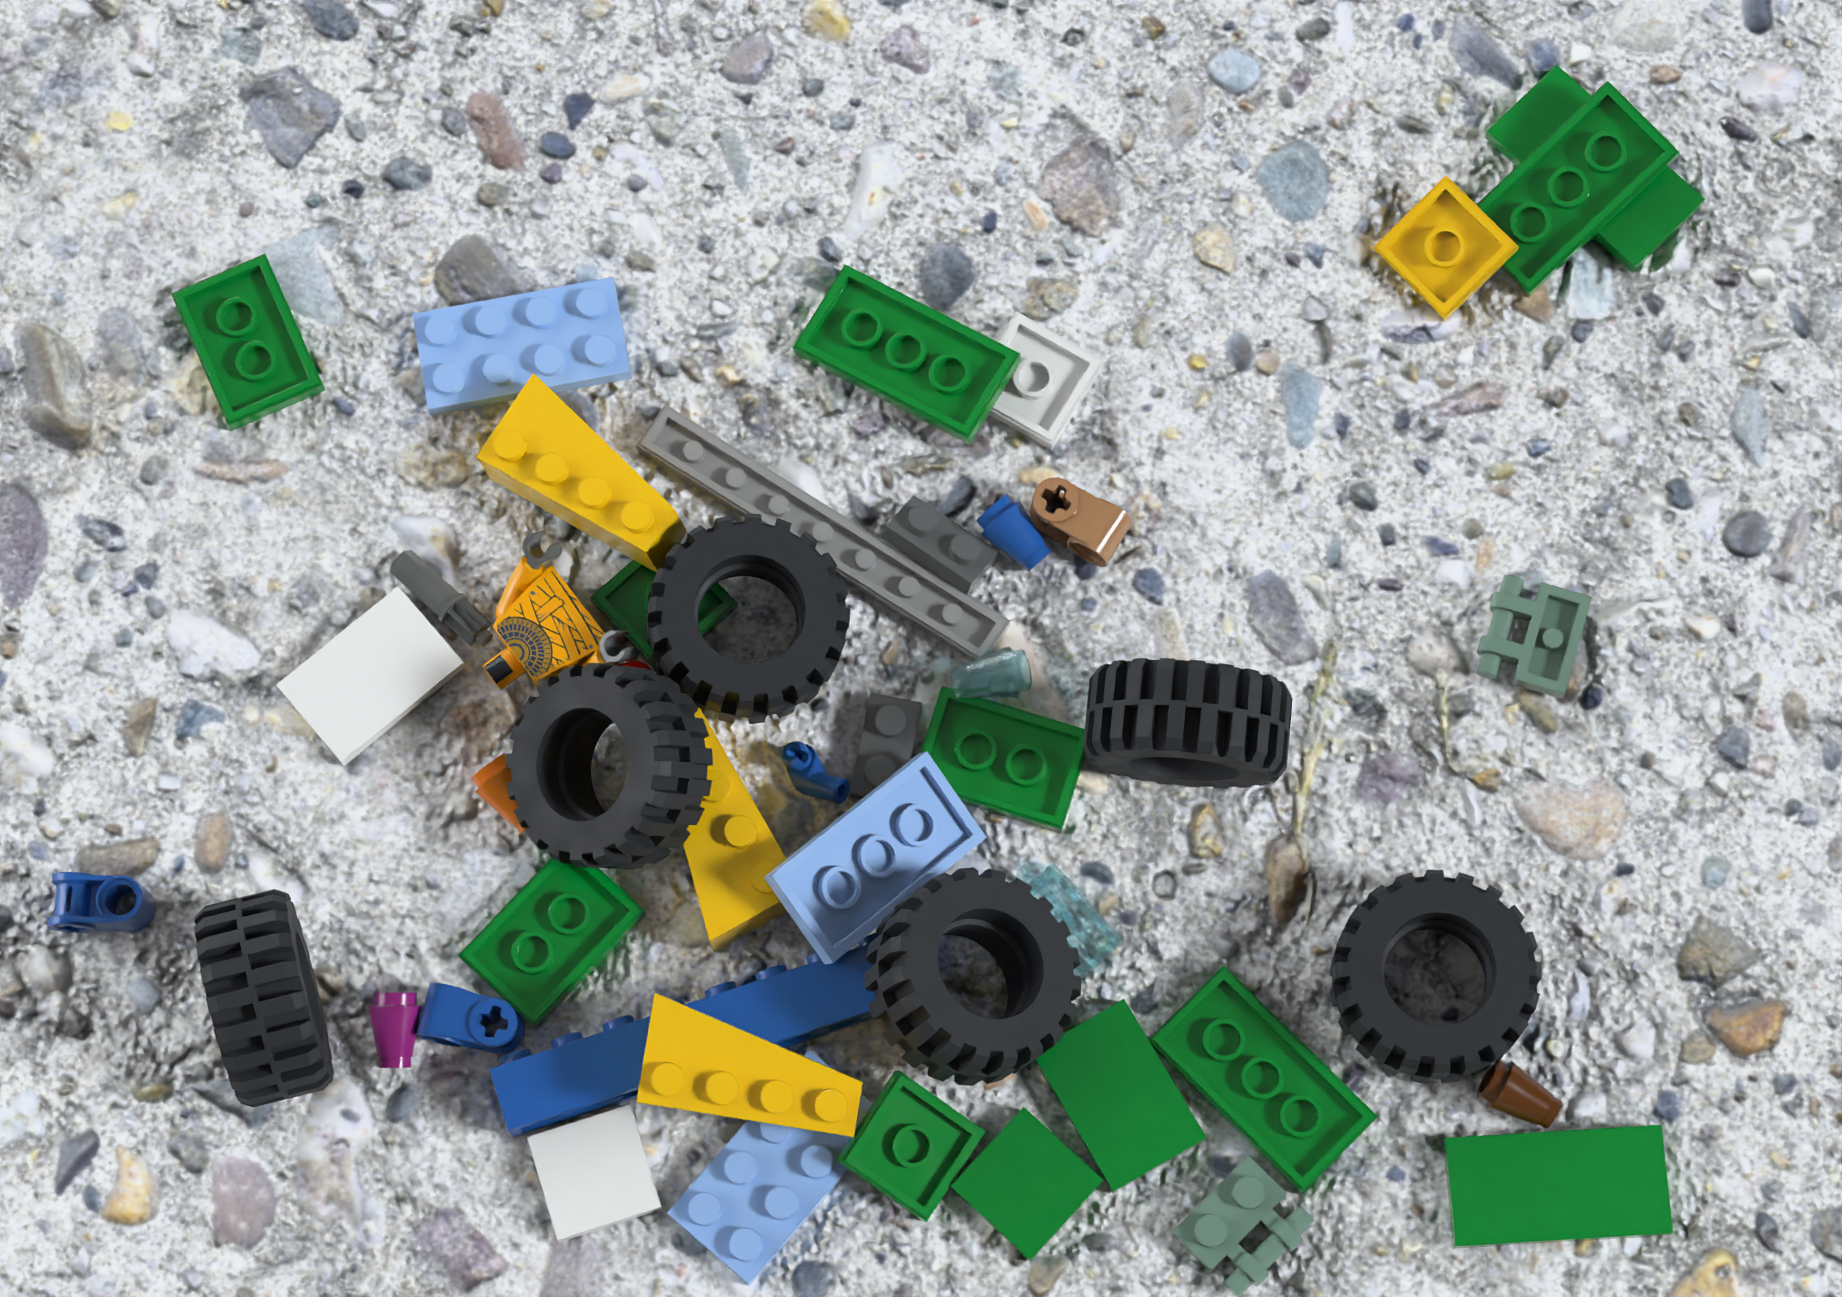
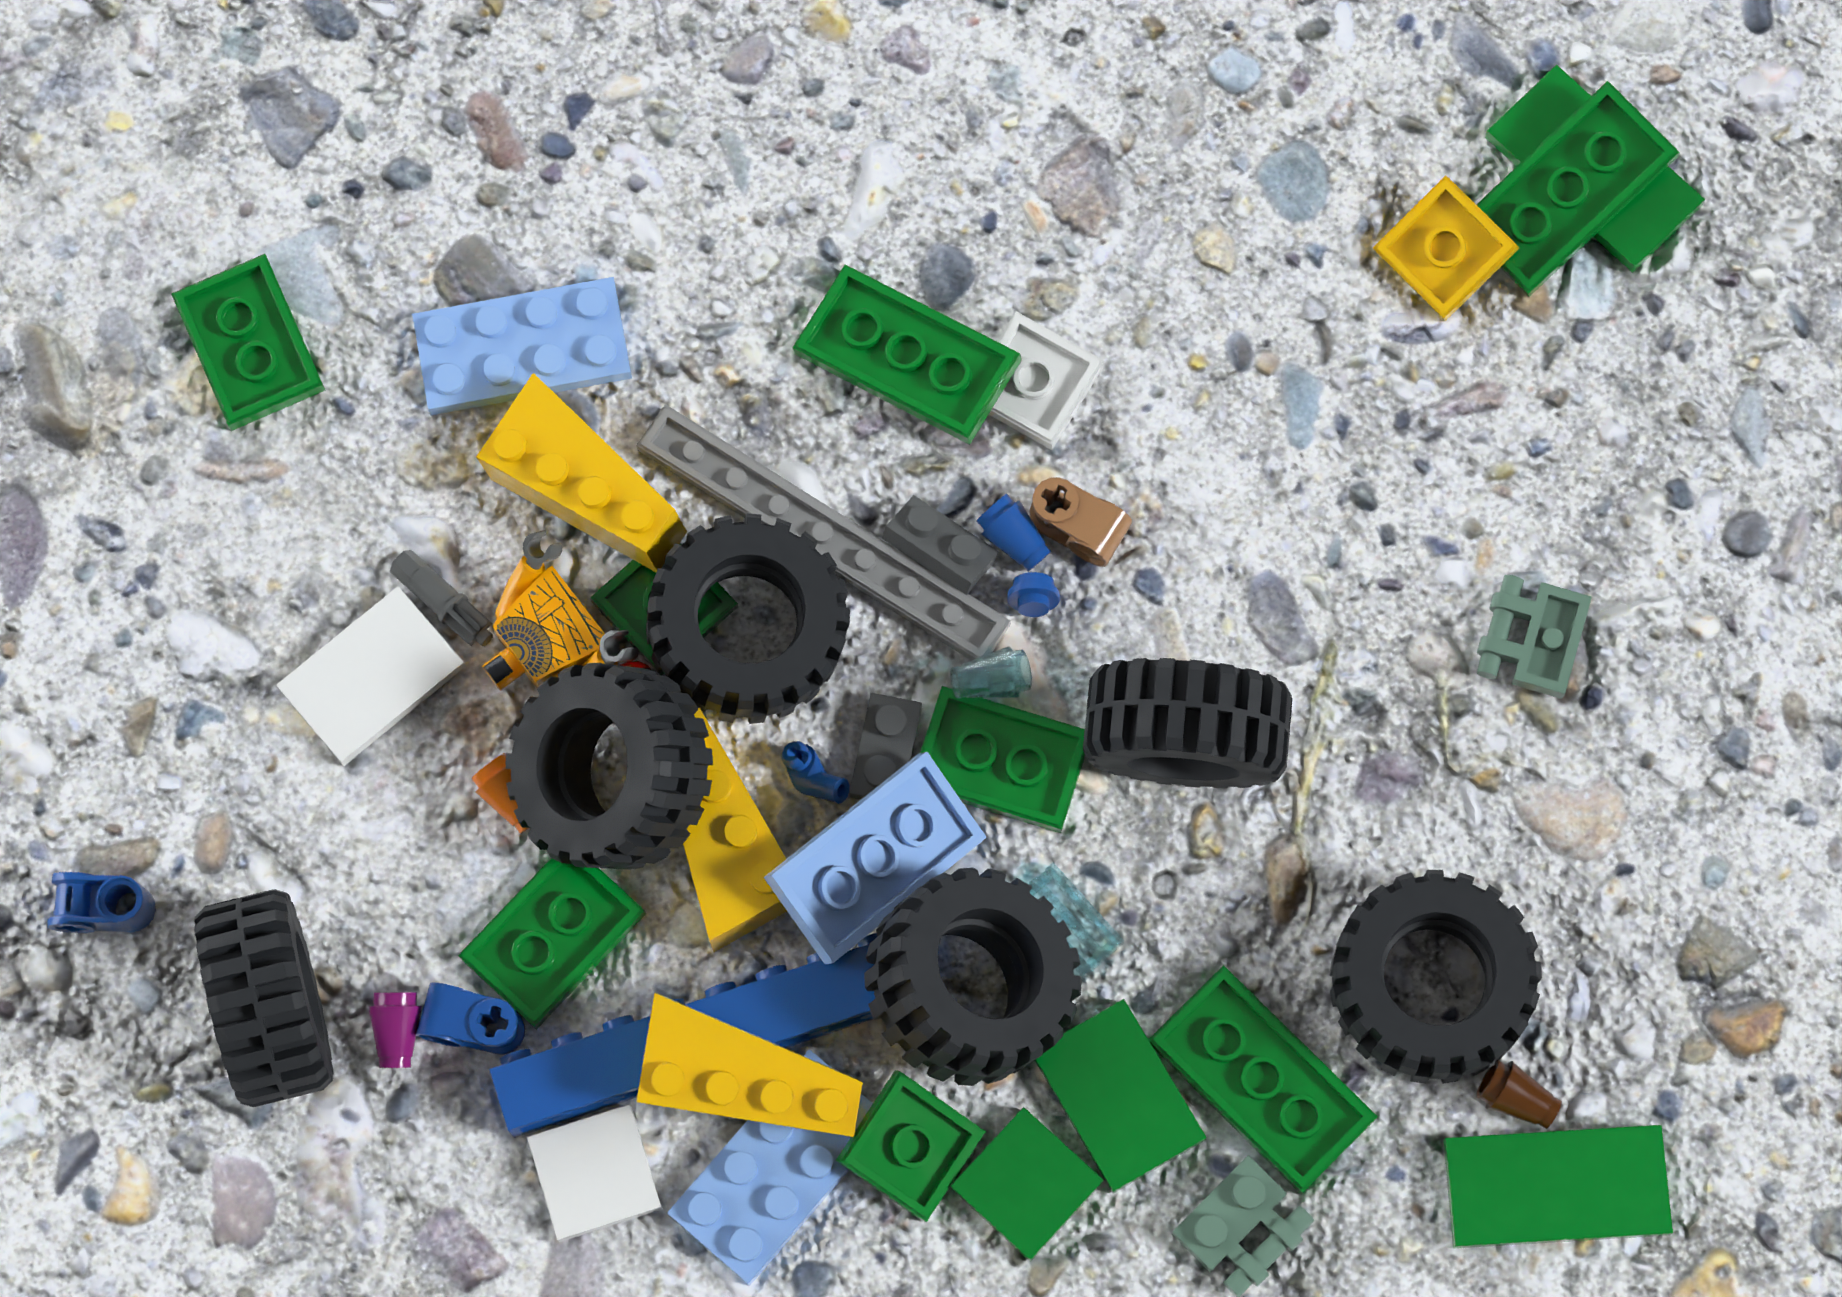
none -> blue plate [1007,572,1060,617]

